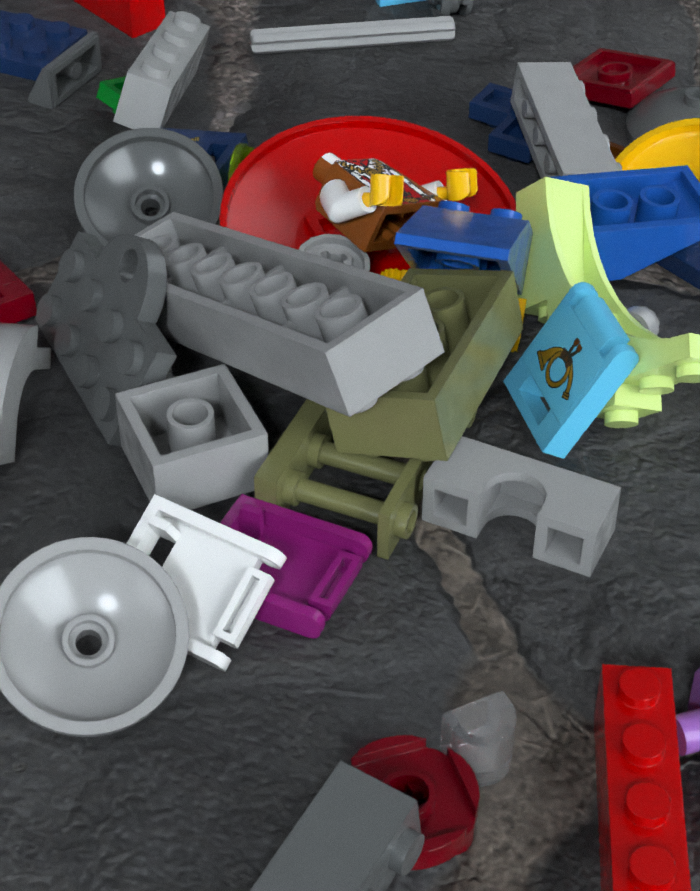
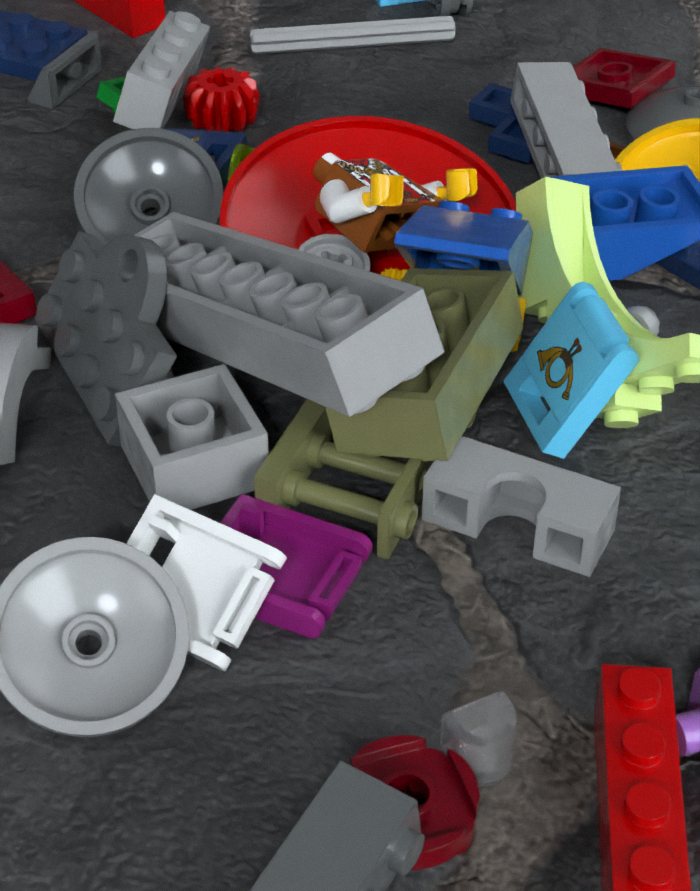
none -> red gear [183,66,260,132]

